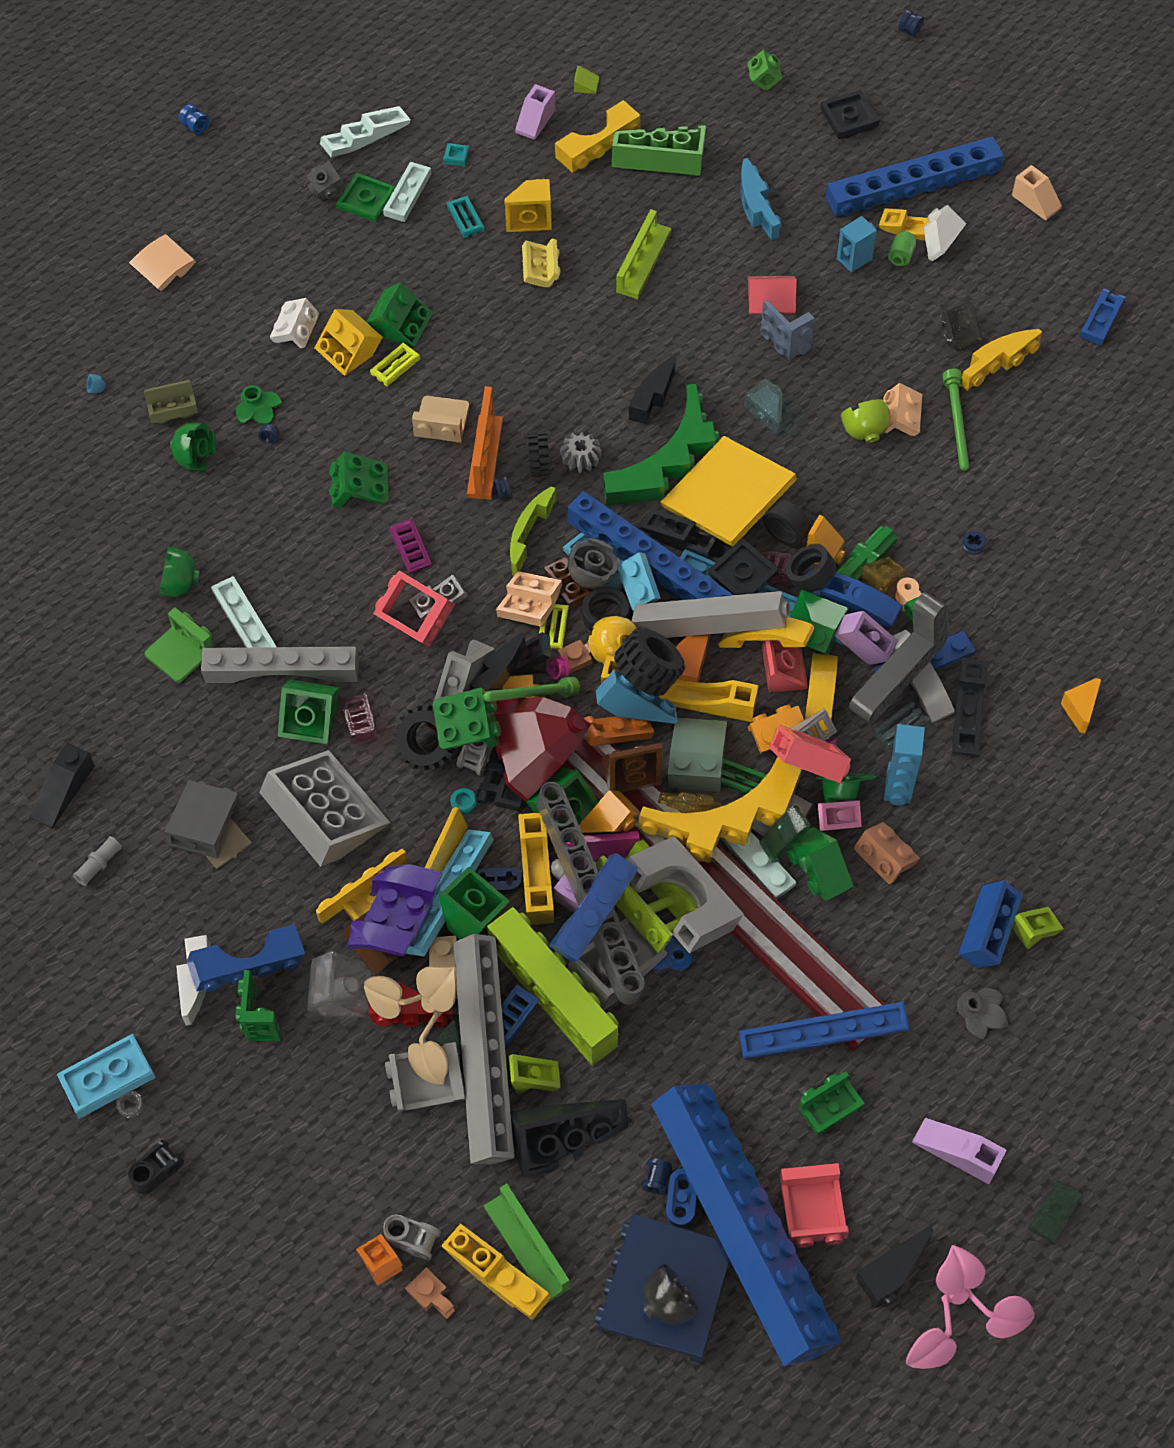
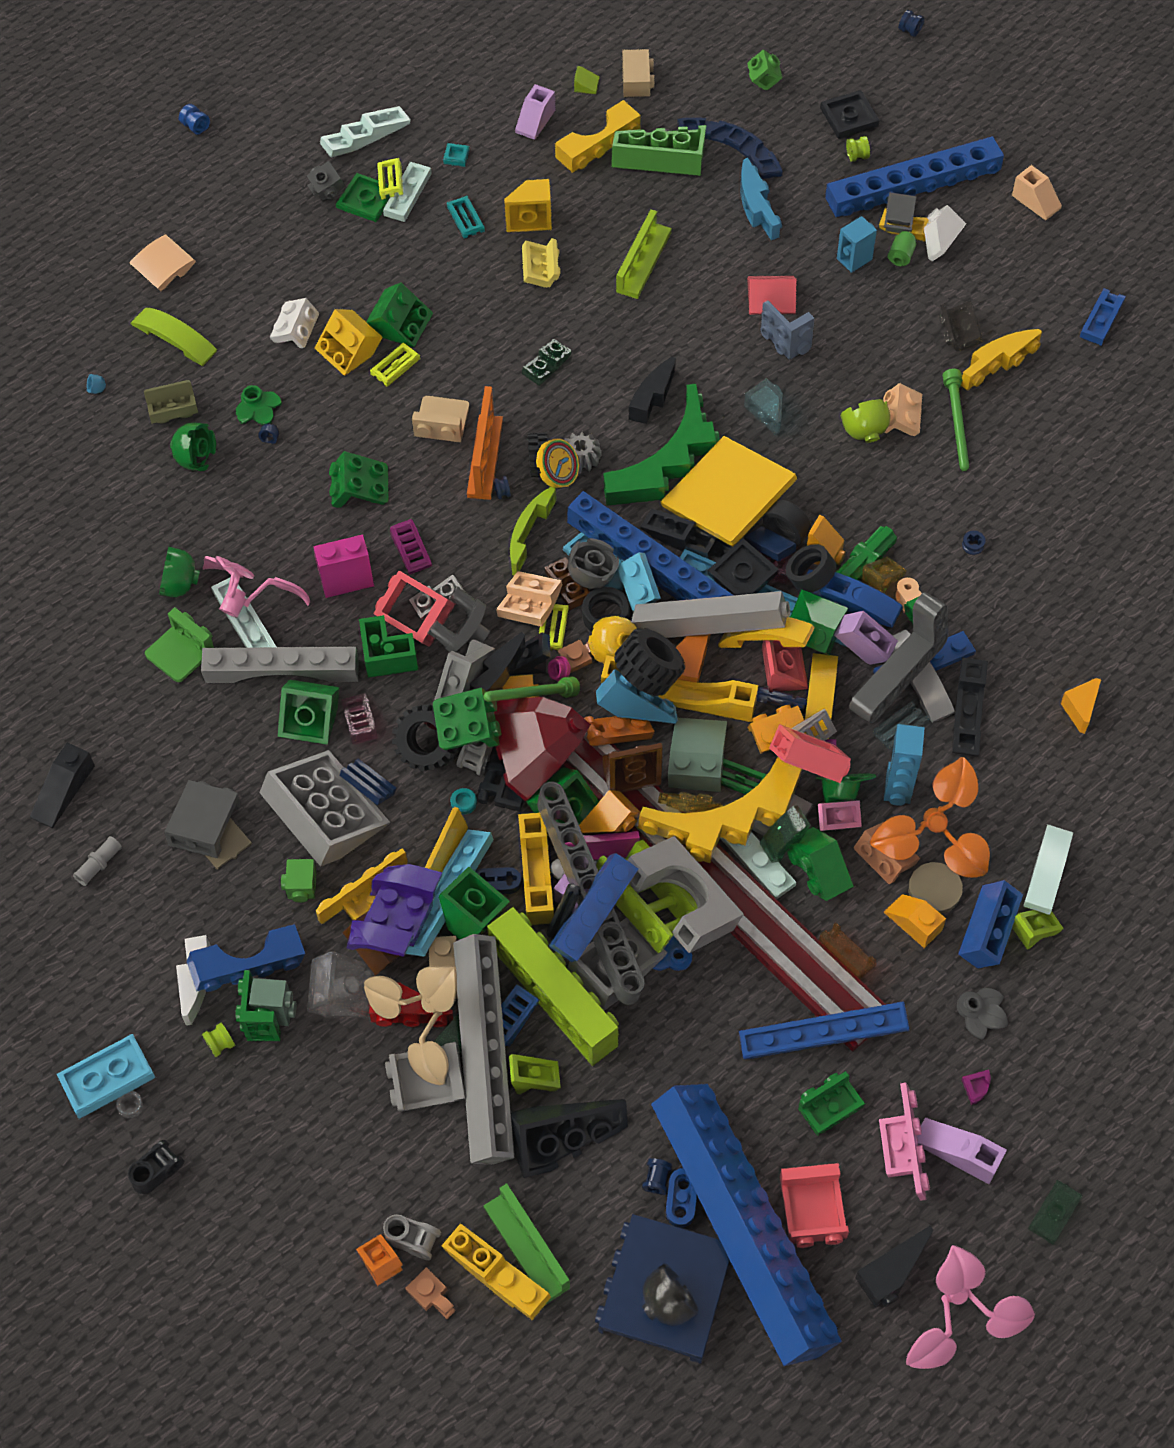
none -> lime slope [131,308,217,366]
none -> lime wheel [202,1023,235,1057]
none -> bright pink plant [203,556,310,618]
none -> sand green brick [249,978,297,1026]
none -> bright green brick [281,859,317,903]
none -> dark pink slope [313,535,374,598]
none -> dark blue tile [339,758,396,805]
none -> green brick [359,615,418,678]
none -> neon yellow tile [378,158,403,199]
none -> dark grey connector [427,586,490,652]
none -> clear green slope [522,339,572,386]
none -> tile [536,439,579,488]
none -> black axle [546,883,582,939]
none -> tan brick [622,49,654,97]
none -> dark blue tile [677,118,783,179]
none -> dark blue tile [744,526,796,561]
none -> dark blue axle [757,687,807,713]
none -> clear orange hinge [819,922,876,980]
none -> lime wheel [846,136,870,162]
none -> orange plant [870,757,990,878]
none -> bright pink bracket [879,1083,930,1201]
none -> dark grey piece [884,192,916,233]
none -> light orange slope [884,894,946,948]
none -> dark tan tile [908,862,963,914]
none -> magenta tile [962,1070,991,1105]
none -> light aqua slope [1023,824,1073,915]

